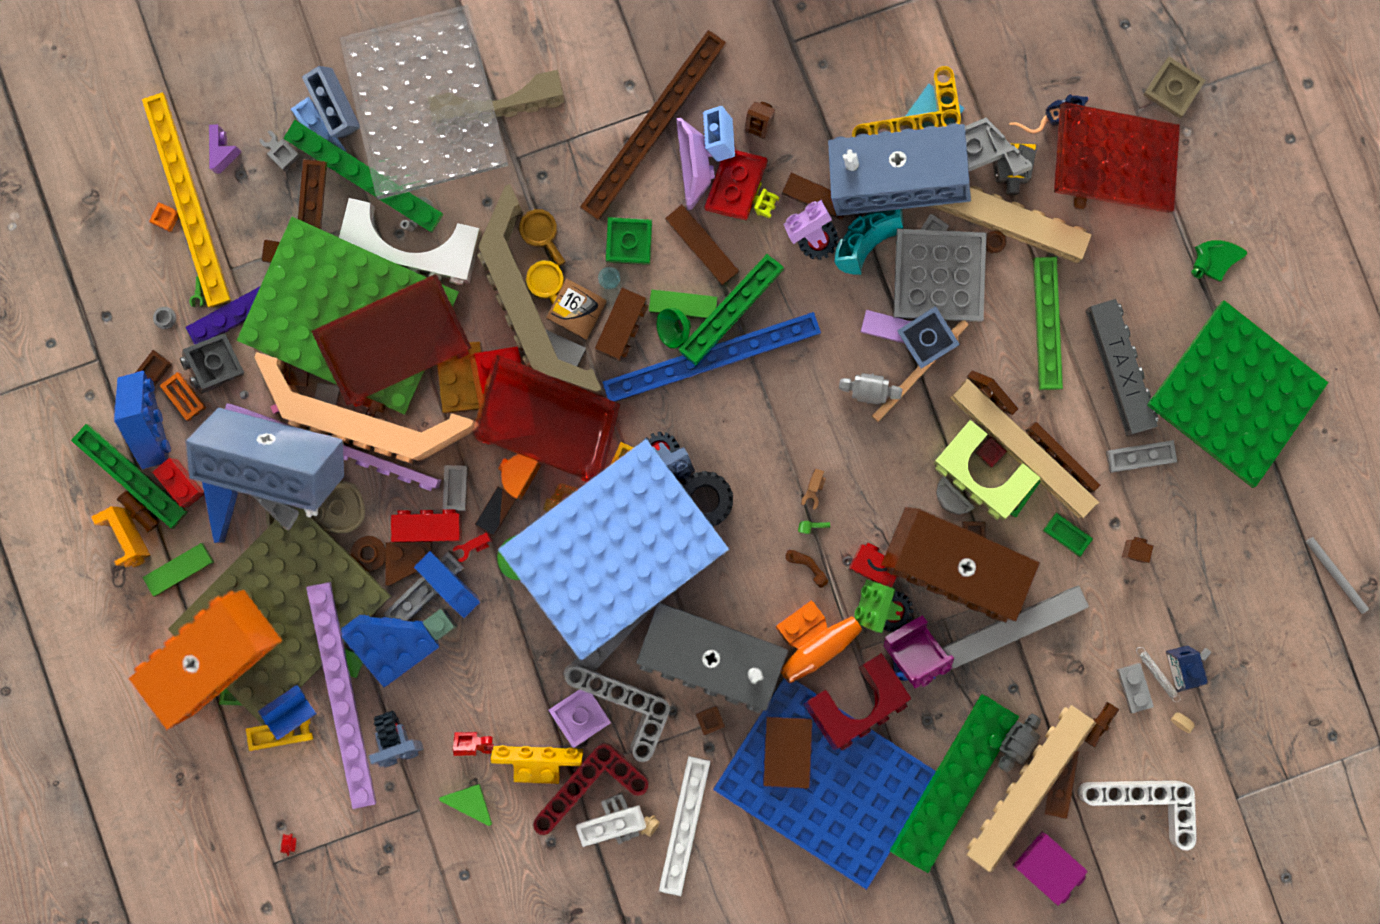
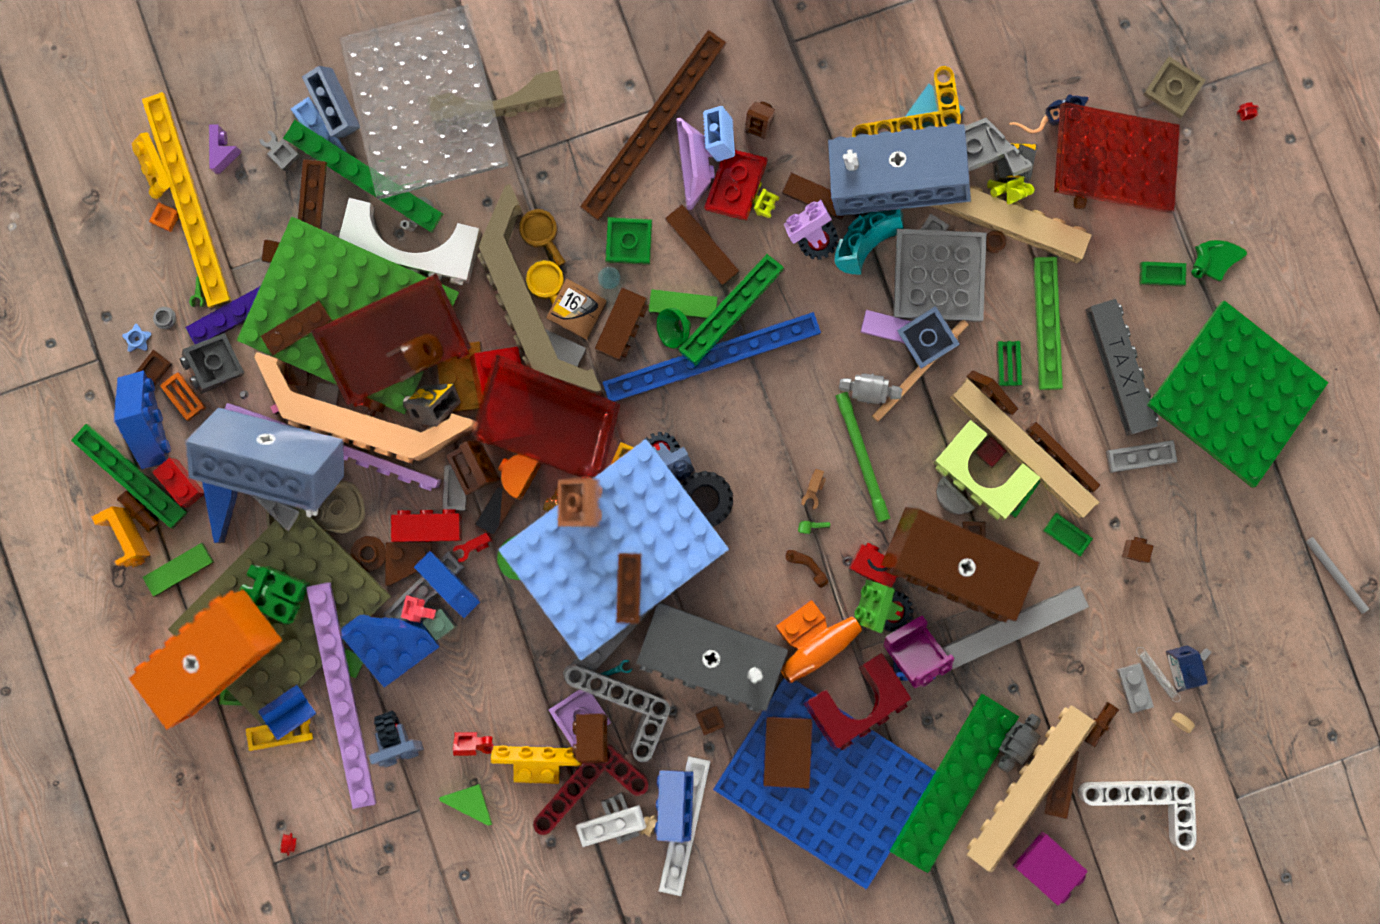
none -> light blue plate [122,324,151,352]
none -> yellow plate [131,132,170,199]
none -> green hips [239,565,310,624]
none -> reddish brown plate [260,300,332,356]
none -> reddish brown piece [385,333,444,382]
none -> coral plate [401,595,436,622]
none -> dark grey torso [403,384,461,427]
none -> reddish brown bracket [446,441,500,495]
none -> nougat brick [557,478,602,527]
none -> reddish brown brick [572,713,608,763]
none -> teal hand [601,660,633,676]
none -> reddish brown plate [616,553,642,624]
none -> brick [655,770,694,842]
none -> bright green piece [835,392,891,522]
none -> neon yellow arm [987,176,1034,205]
none -> green tile [997,341,1022,386]
none -> green tile [1140,261,1186,286]
none -> red plate [1237,102,1259,121]

